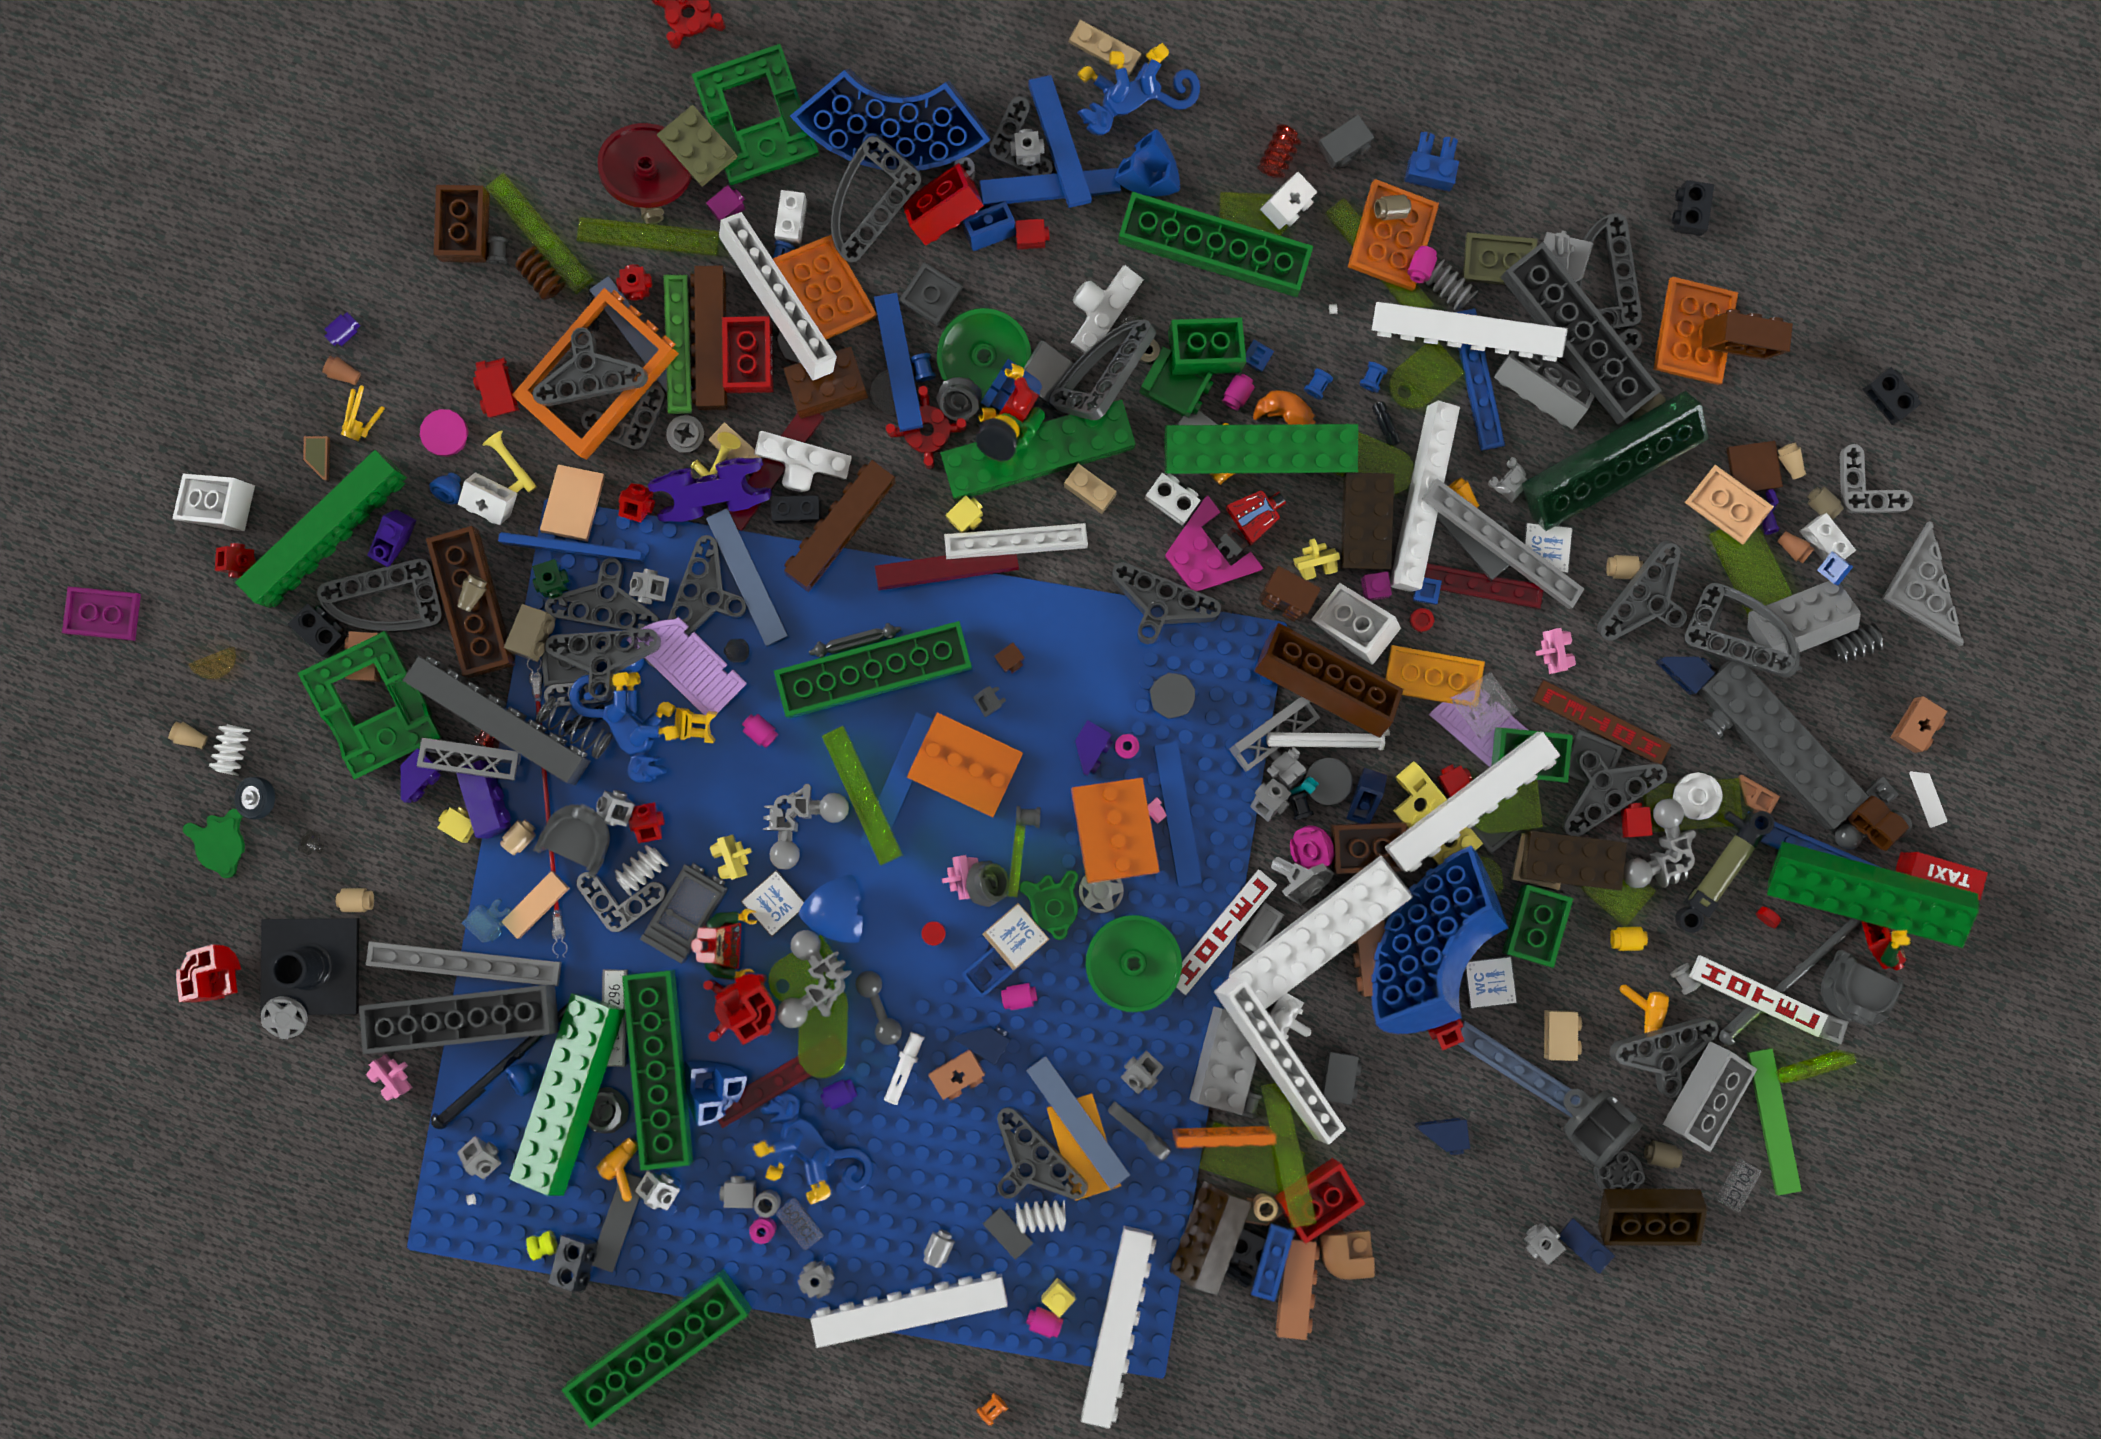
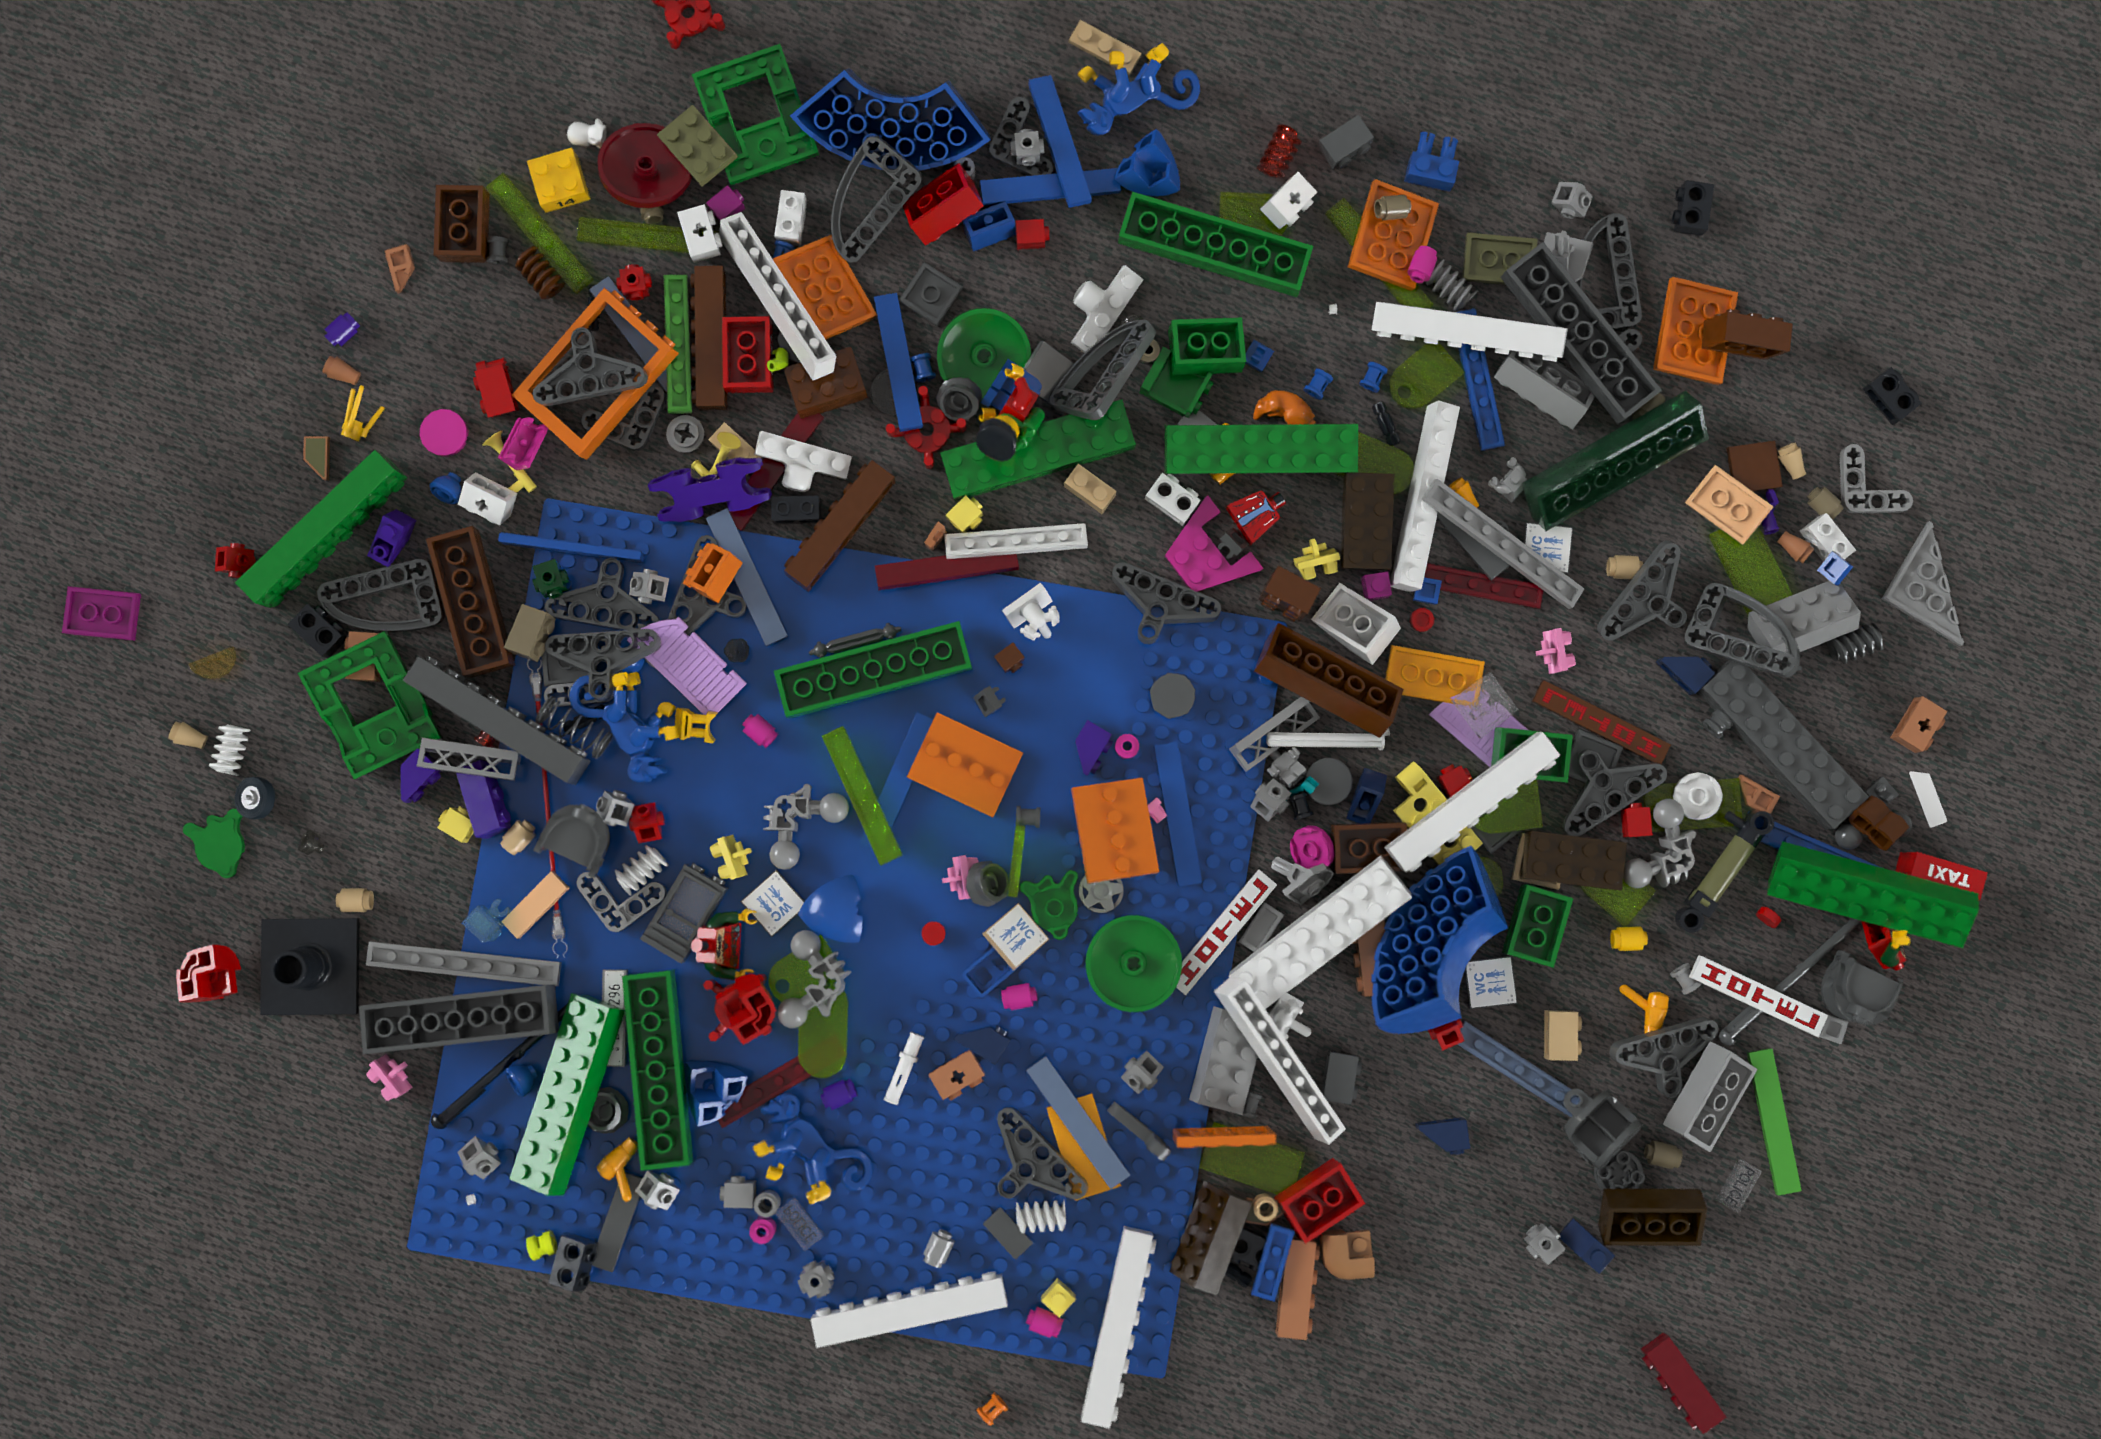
white slope [172,474,255,531] -> none
light grey wheel [261,997,308,1039] -> none
dark tan cone [457,574,487,612] -> none
light nougat tile [540,465,605,542] -> none
green brick [562,1269,752,1429] -> none
red brick [618,483,655,523] -> none
dark grey piece [855,971,902,1045] -> none
dark pink brick [1222,374,1255,411] -> none
clear neon green tile [1261,1083,1316,1228] -> none
clear neon green tile [1776,1050,1857,1083] -> none
none -> nougat tile [385,244,415,293]
none -> dark pink hinge [498,417,548,470]
none -> yellow brick [527,147,591,213]
none -> white animal [567,119,606,148]
none -> white brick [677,204,723,263]
none -> orange brick [683,543,743,603]
none -> lime arm [767,347,789,372]
none -> nougat tile [924,521,947,551]
none -> white piece [1002,583,1060,641]
none -> light grey brick [1551,182,1592,219]
none -> dark red brick [1640,1332,1727,1435]

